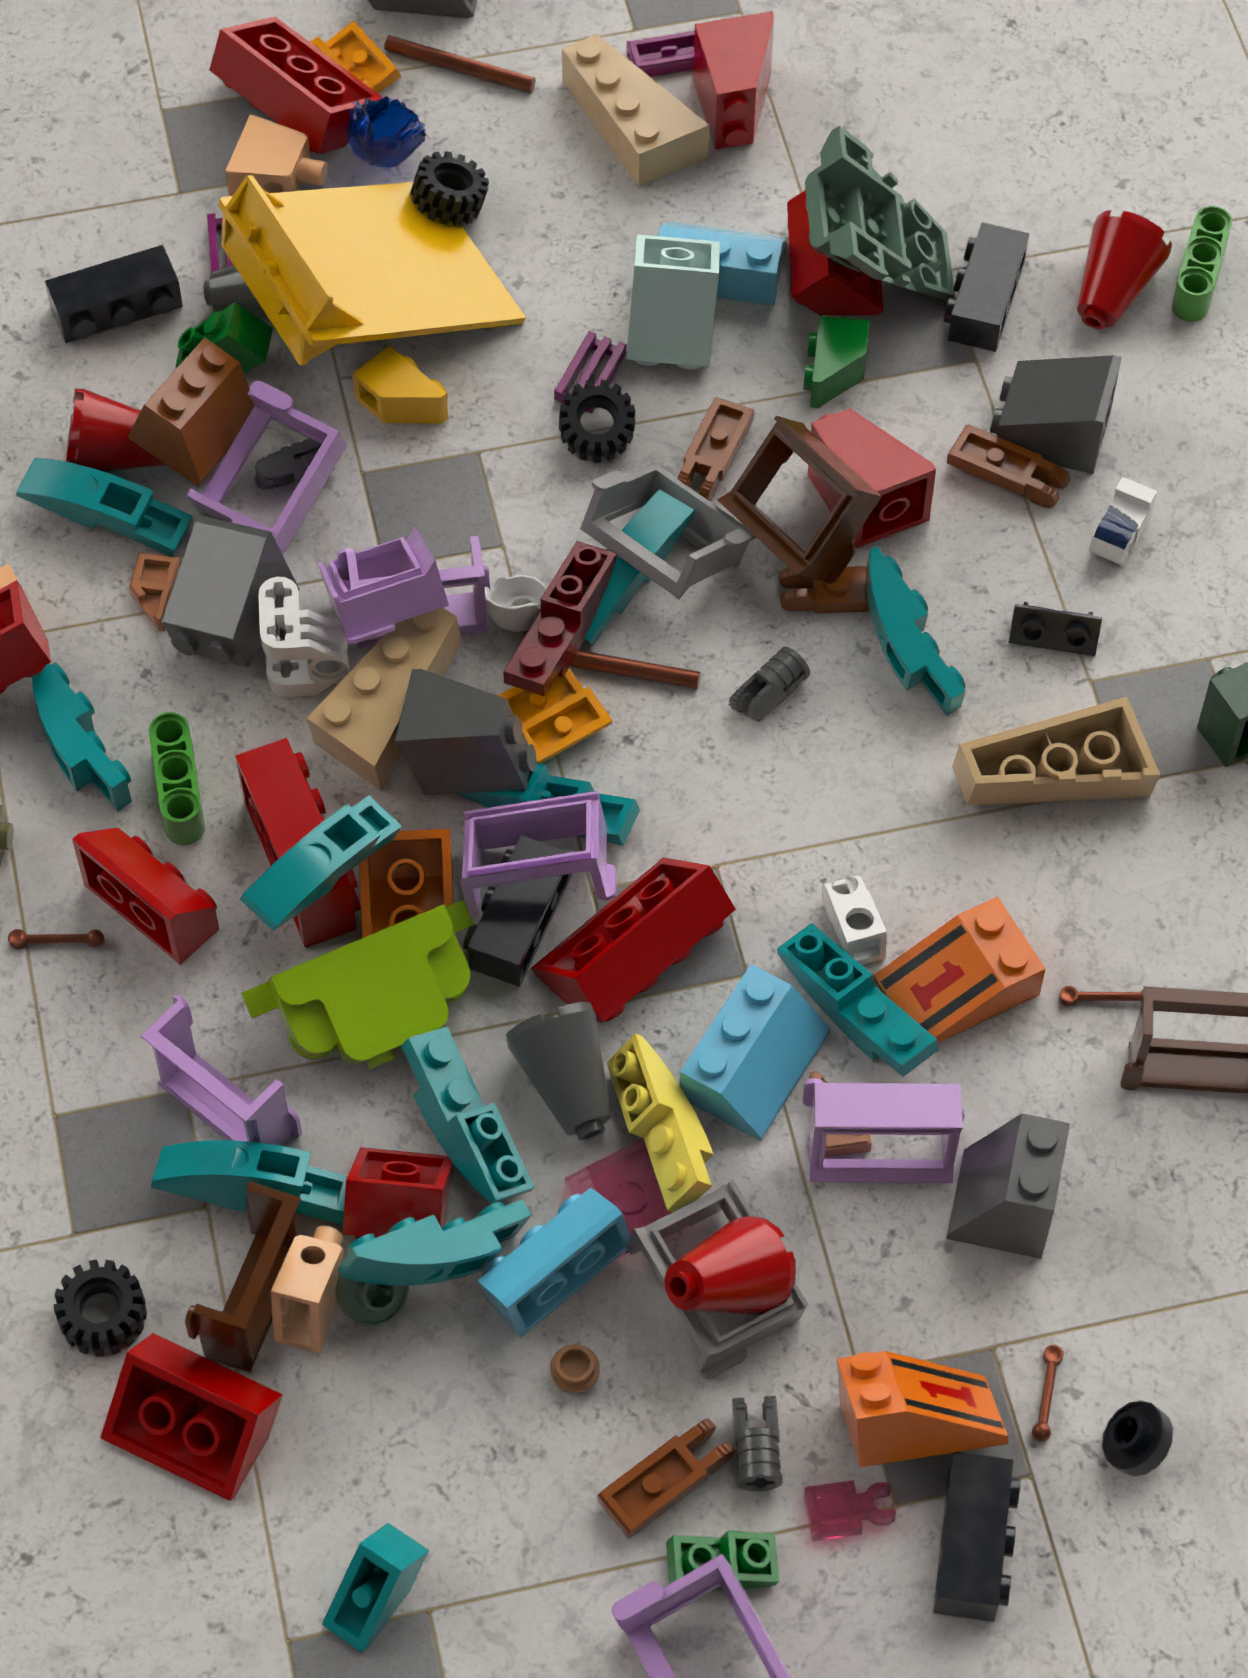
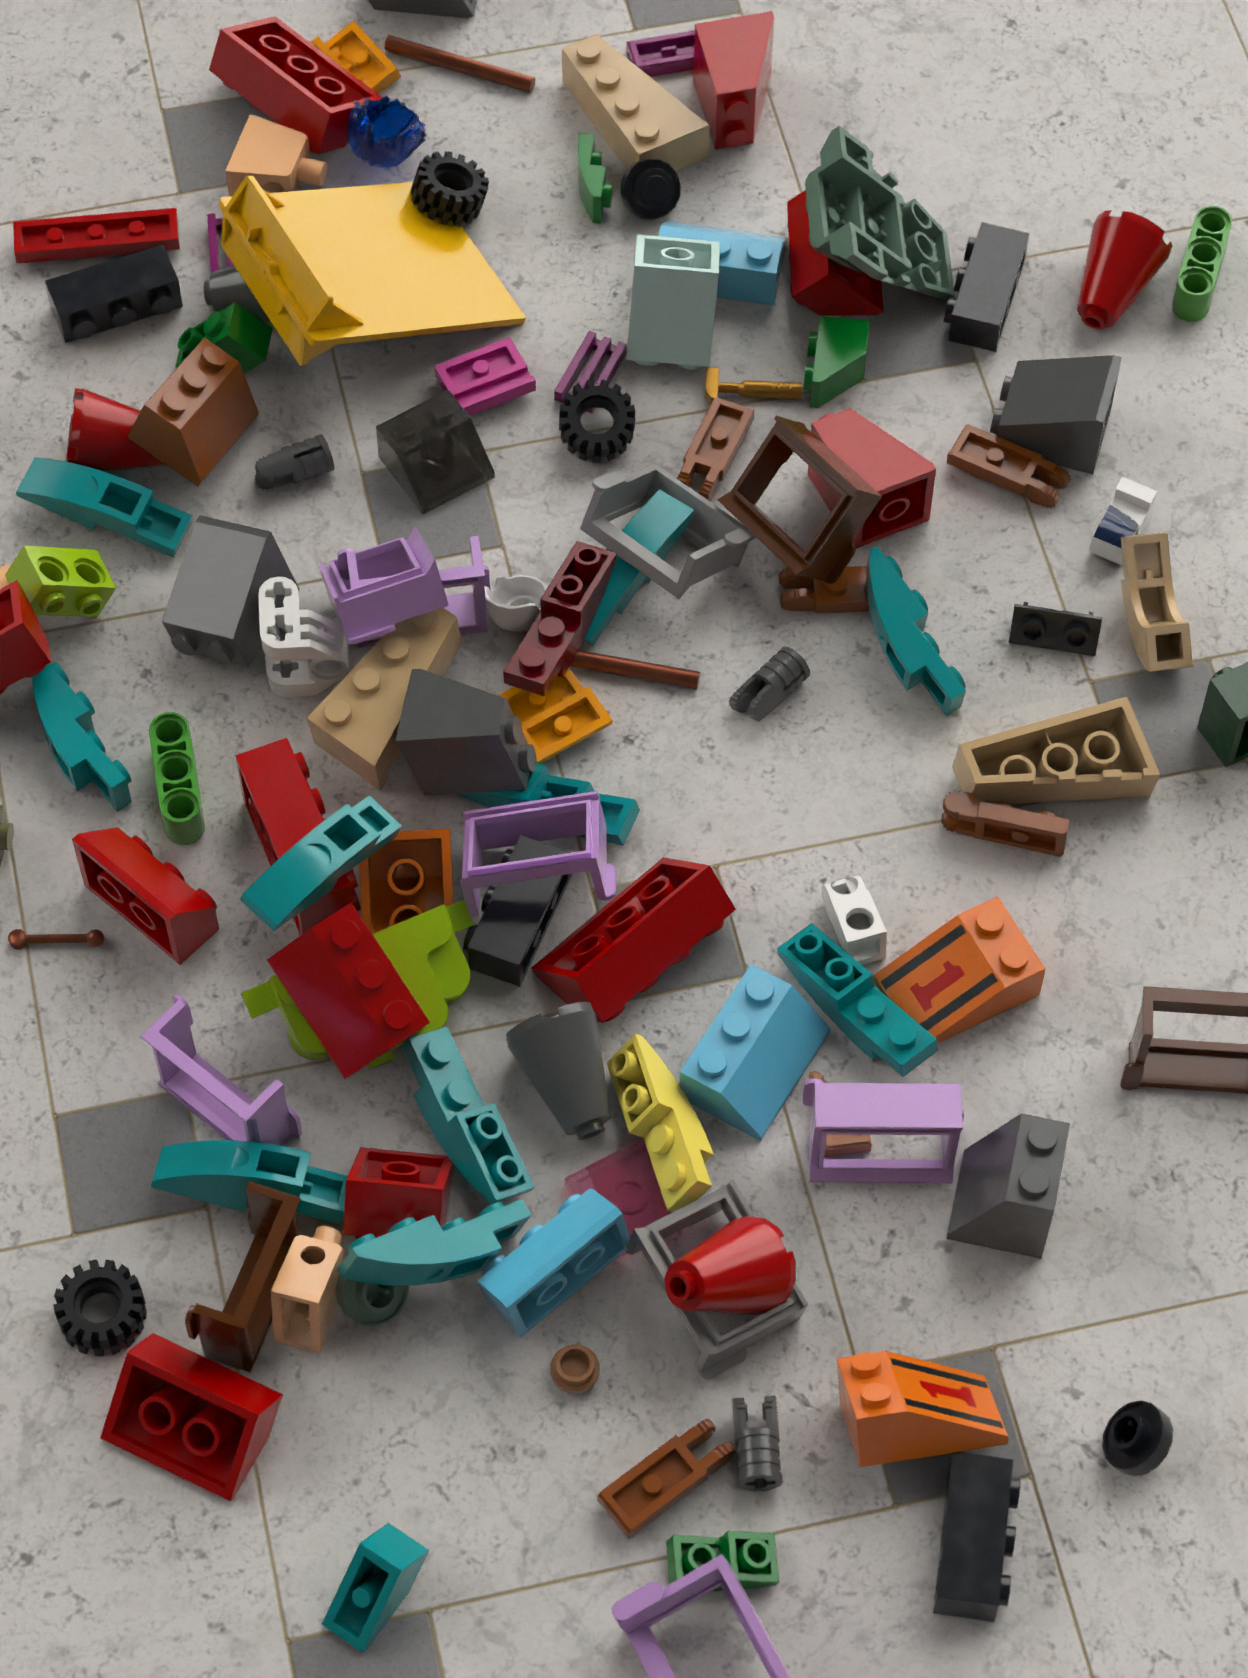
nougat tile [129,552,182,632] -> none
lavender piece [187,381,347,554] -> none
yellow slope [352,345,448,424] -> none
clear pink plate [803,1480,896,1542] -> none
copper hinge [1032,1345,1064,1442] -> none
copper hinge [1059,986,1143,1006] -> none
none -> lime brick [5,545,116,617]
none -> red plate [13,208,180,264]
none -> red slope [266,902,430,1080]
none -> clear smoke slope [376,389,495,515]
none -> dark pink plate [434,337,536,420]
none -> green slope [578,133,613,224]
none -> black plate [620,158,681,219]
none -> pearl gold piece [705,367,802,405]
none -> dark orange hinge [941,790,1070,857]
none -> tan arch [1121,532,1193,672]

